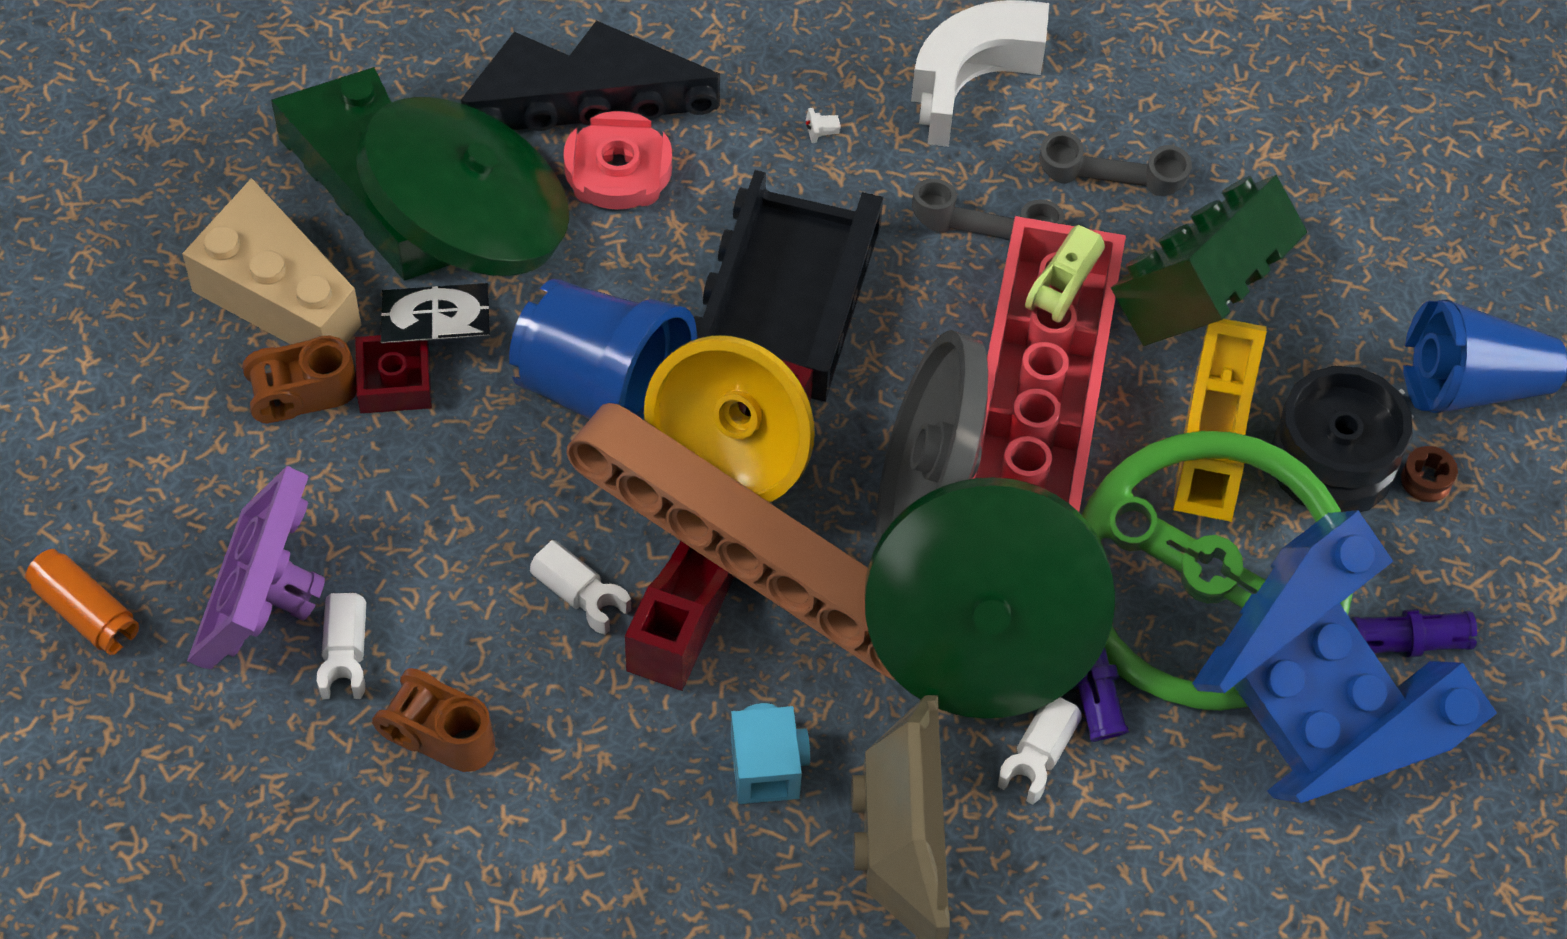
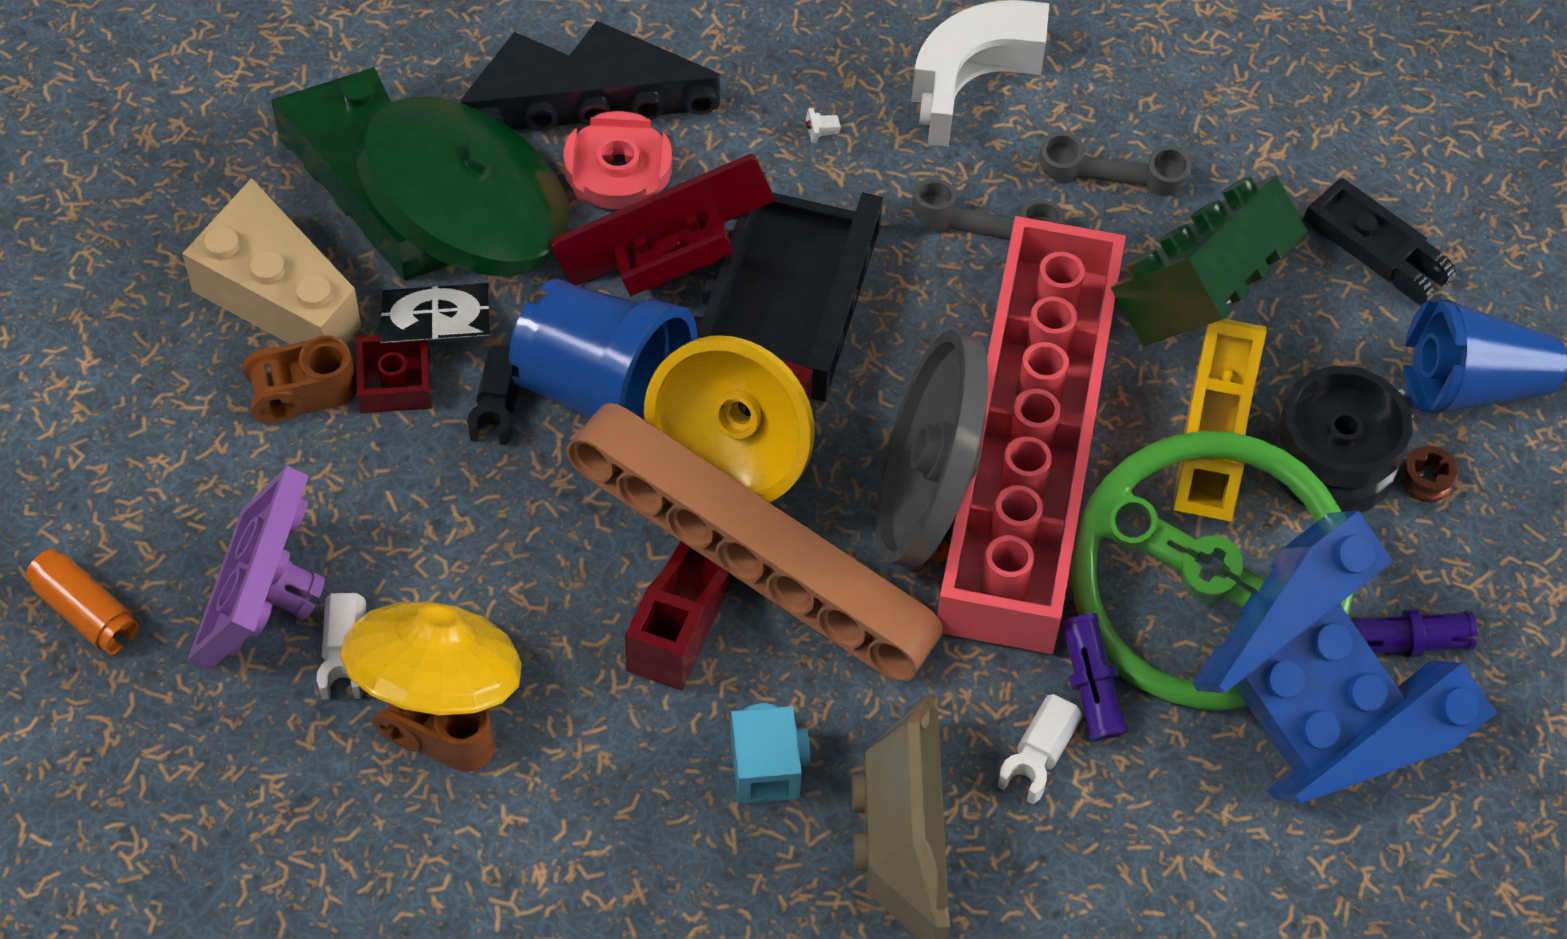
white bar [530,540,631,635] -> none
dark green dish [864,477,1115,719] -> none
yellowish green bar [1025,225,1105,323] -> none
none -> yellow hat [339,601,522,715]
none -> black bar [467,345,520,445]
none -> dark red bracket [551,154,774,297]
none -> black hinge [1303,178,1457,306]

